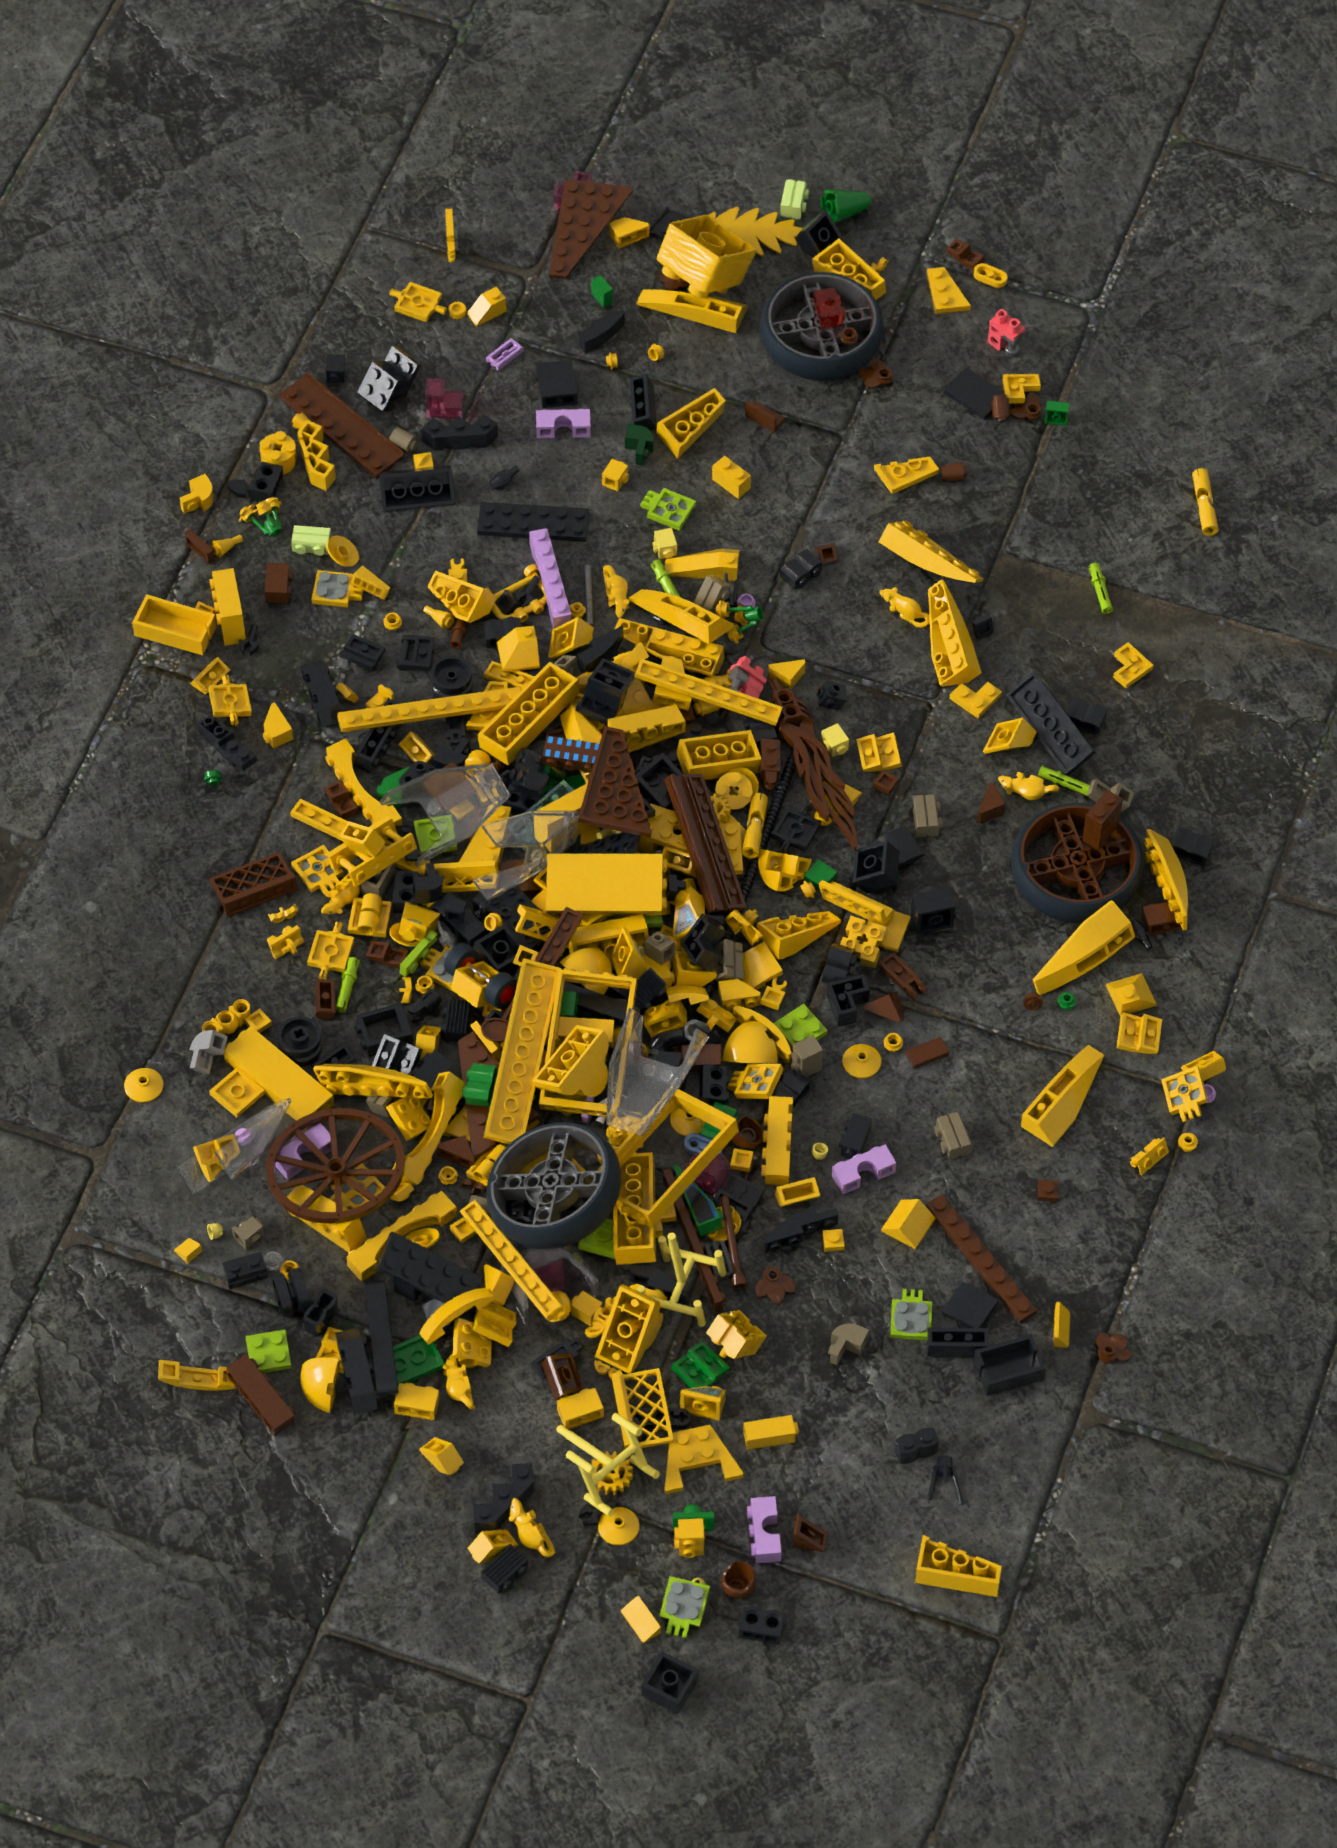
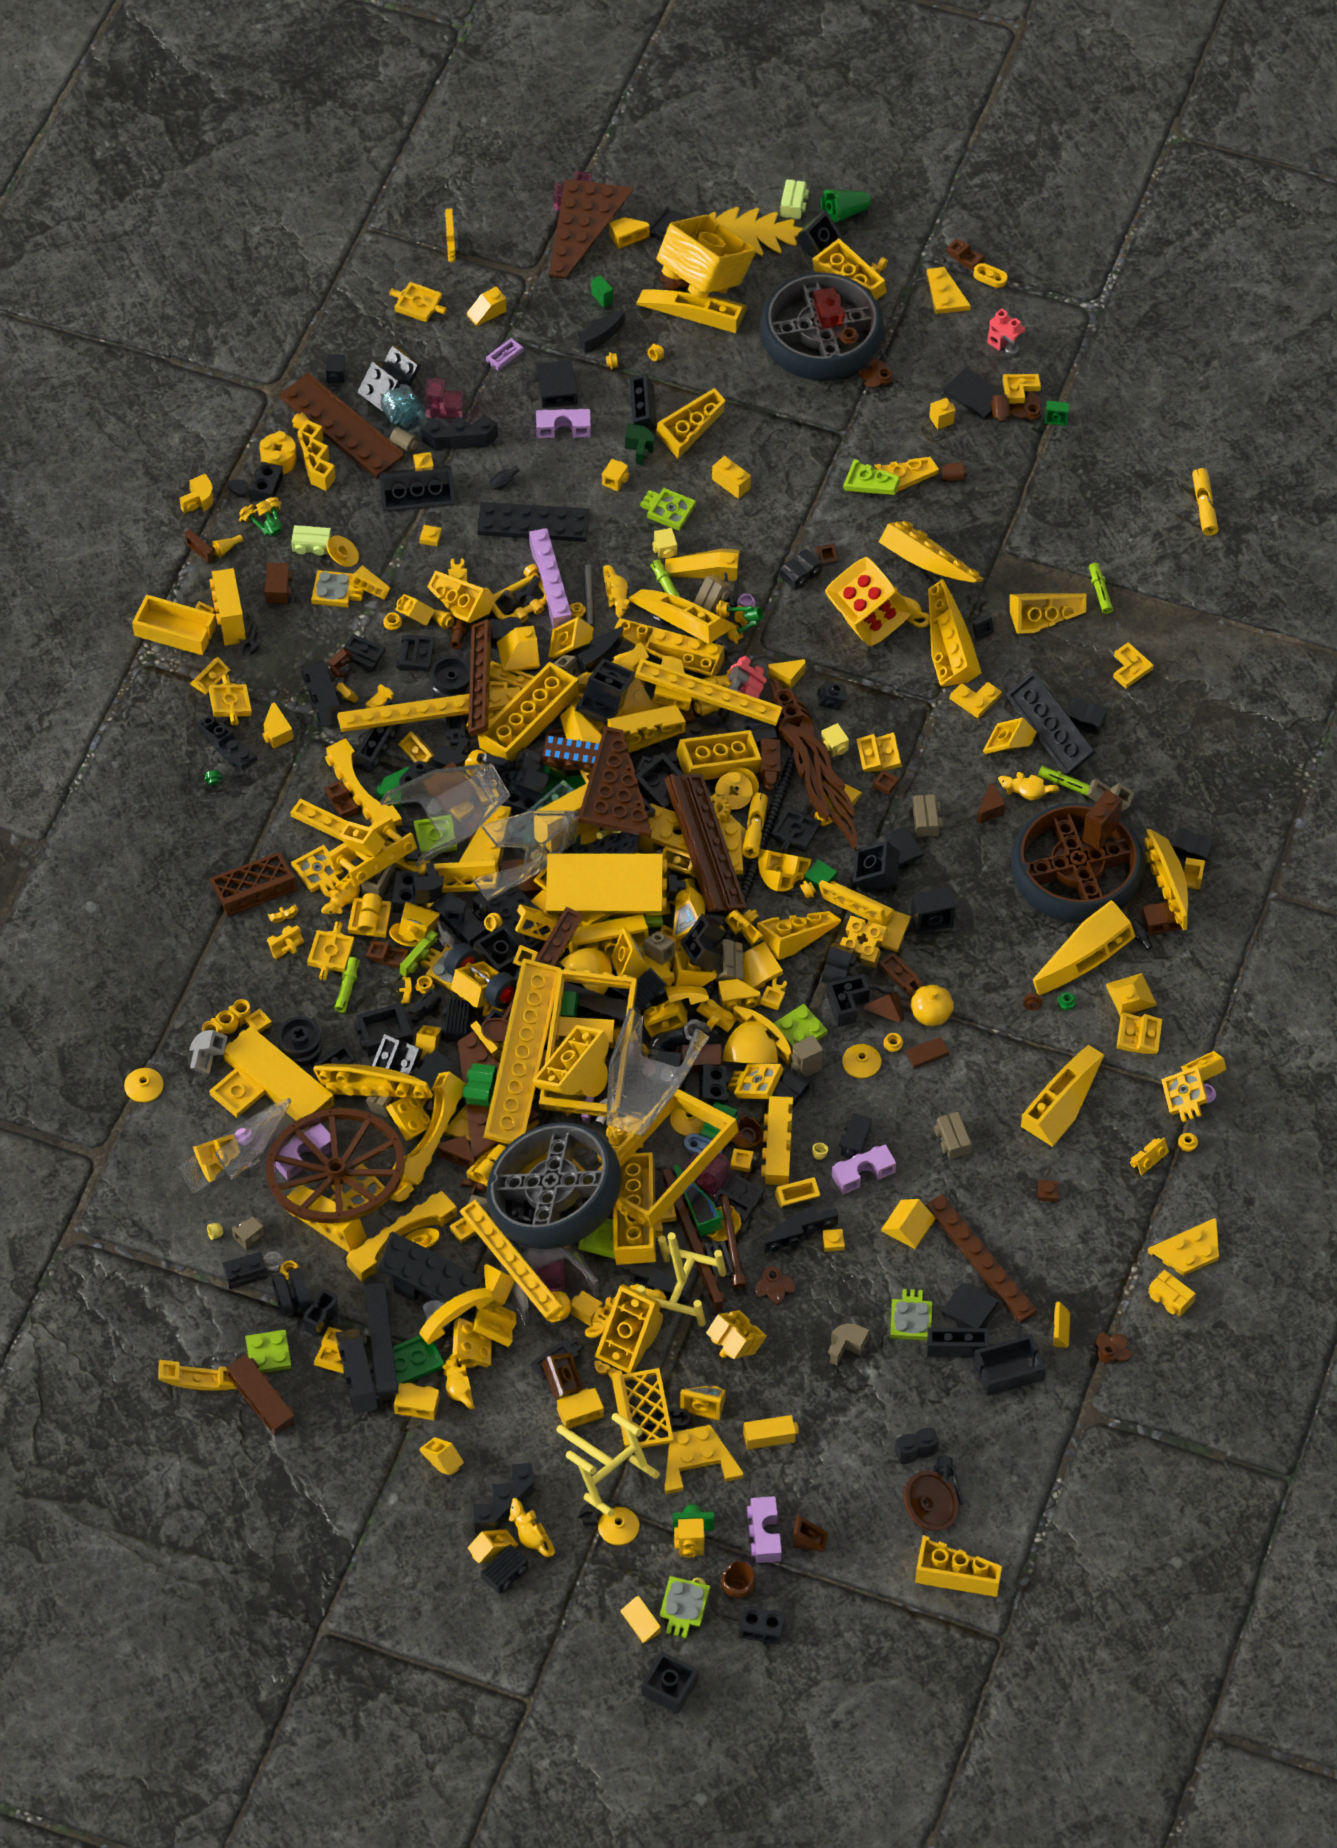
yellow slope [174,1238,202,1264] -> none
yellow brick [300,1357,340,1413] -> none
reddish brown brick [315,979,336,1020] -> none
yellow plate [438,1166,458,1185] -> none
yellow tile [449,302,466,319] -> none
yellow gear [591,1451,633,1495] -> none
green slope [671,1341,730,1388] -> none
reddish brown panel [745,401,785,433] -> none
none -> reddish brown bracket [327,648,353,678]
none -> clear light blue brick [380,384,423,426]
none -> yellow slope [395,594,435,626]
none -> yellow plate [419,525,442,547]
none -> reddish brown plate [468,619,491,737]
none -> black tile [476,753,514,771]
none -> yellow piece [825,557,911,646]
none -> lime wing [843,459,901,495]
none -> reddish brown dish [904,1471,959,1531]
none -> yellow piece [911,985,954,1027]
none -> yellow brick [930,398,956,429]
none -> yellow wedge [1010,593,1086,634]
none -> yellow wing [1148,1218,1219,1276]
none -> yellow brick [1148,1270,1196,1317]
none -> yellow panel [1184,858,1205,890]

